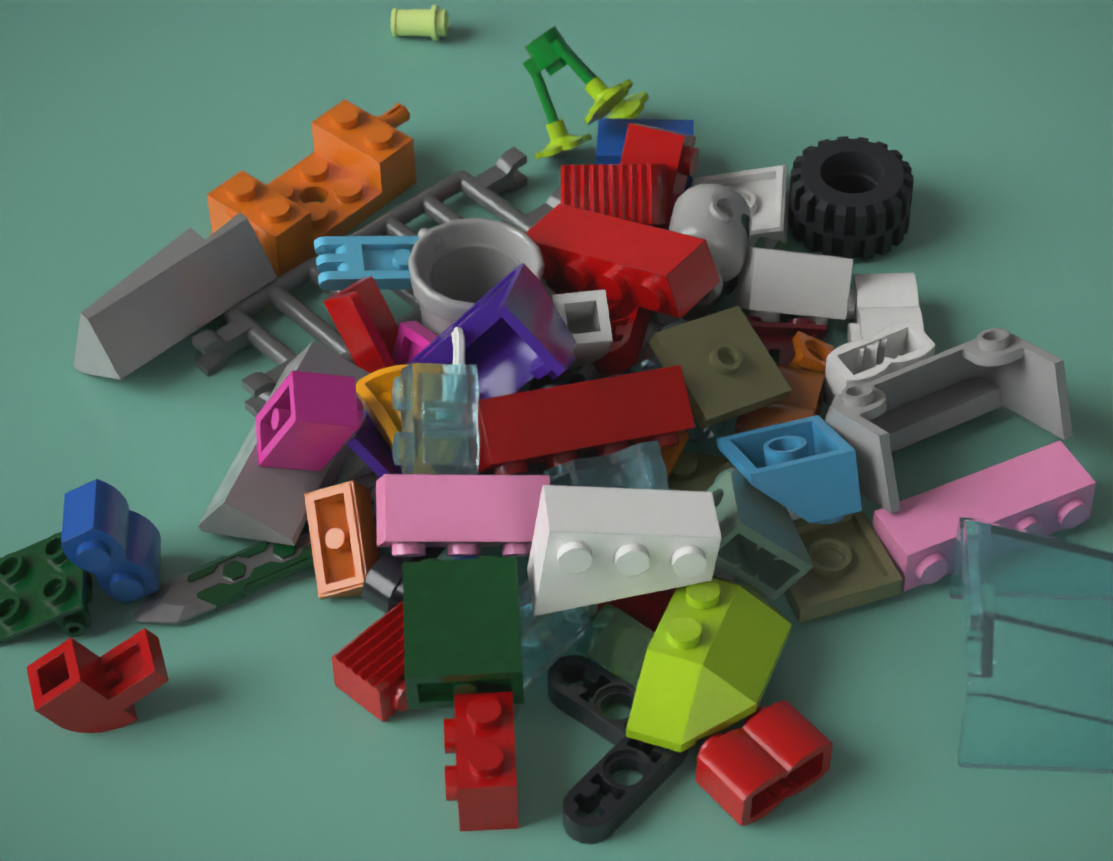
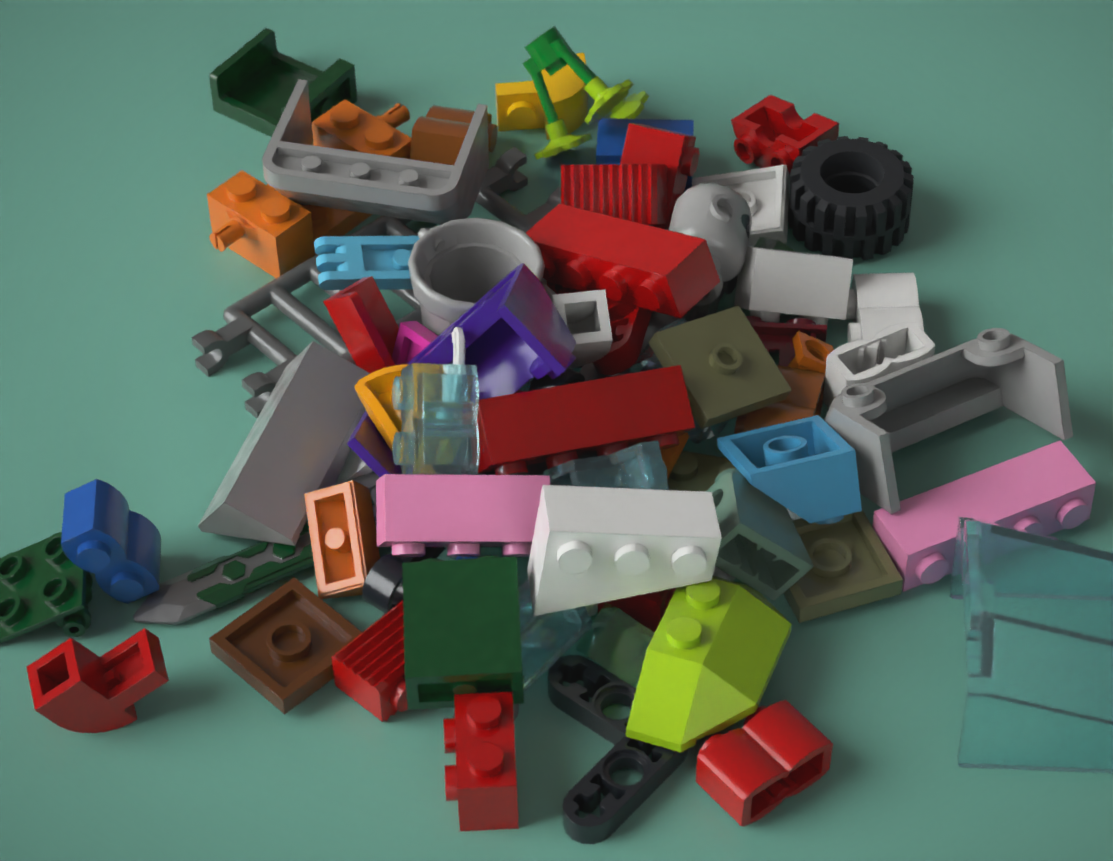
light grey slope [73,212,278,380] -> none
dark pink brick [255,371,363,472] -> none
yellowish green pin [391,4,449,41] -> none
none -> dark green panel [209,28,357,137]
none -> reddish brown plate [209,577,362,715]
none -> light grey windscreen [262,79,489,224]
none -> dark orange brick [410,105,498,165]
none -> yellow brick [495,53,588,140]
none -> red cylinder [731,95,839,175]

